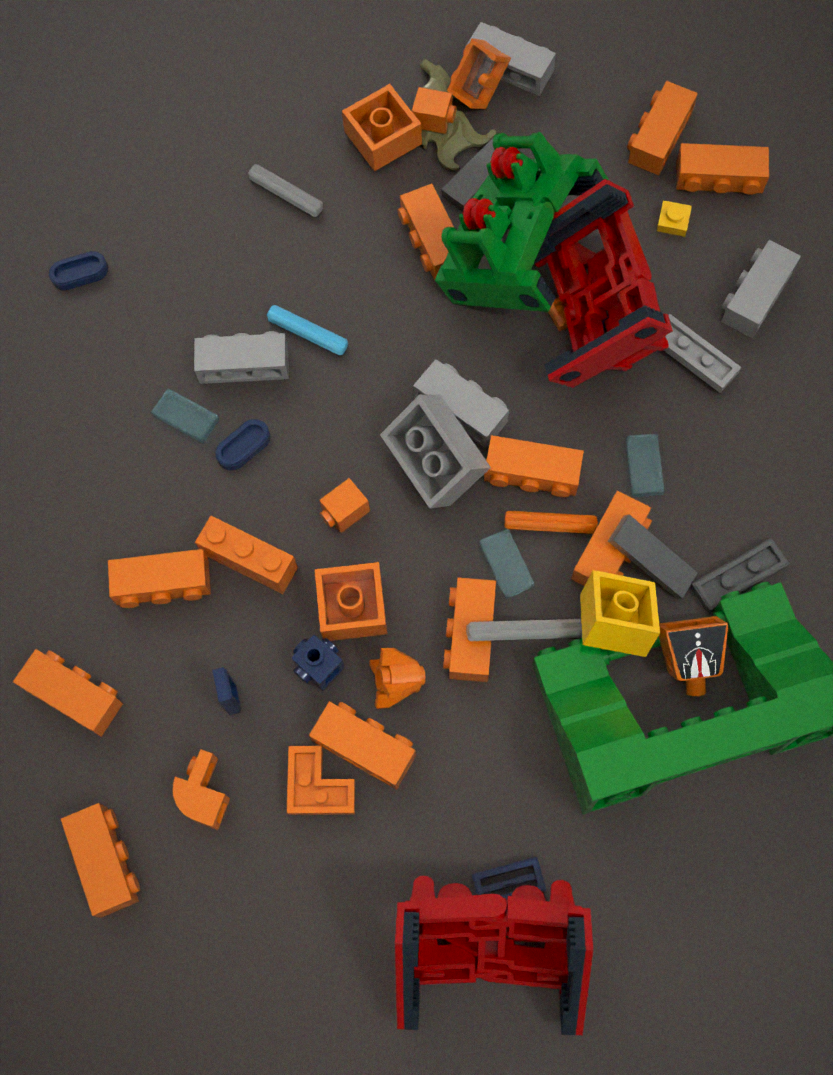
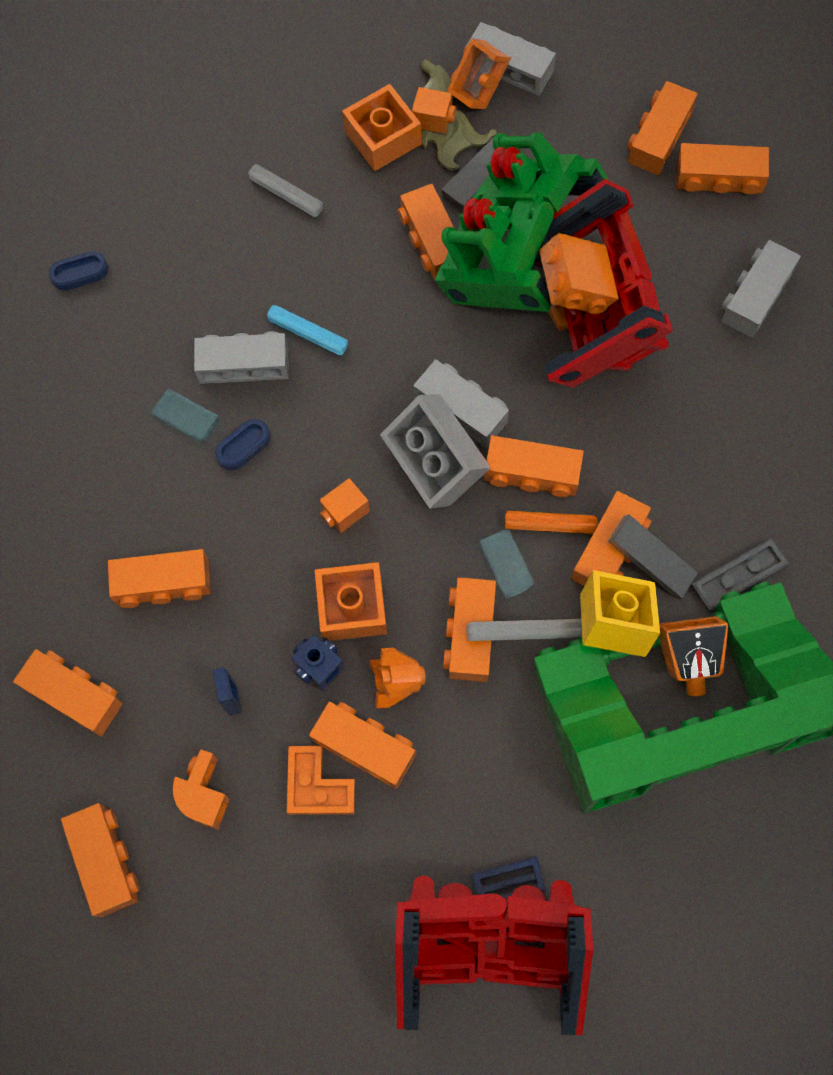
orange brick [195,516,298,594] -> none
clear light blue tile [626,434,664,497] -> none
yellow plate [657,200,692,237] -> none
light grey plate [664,314,741,393] -> none
none -> orange brick [539,233,619,314]

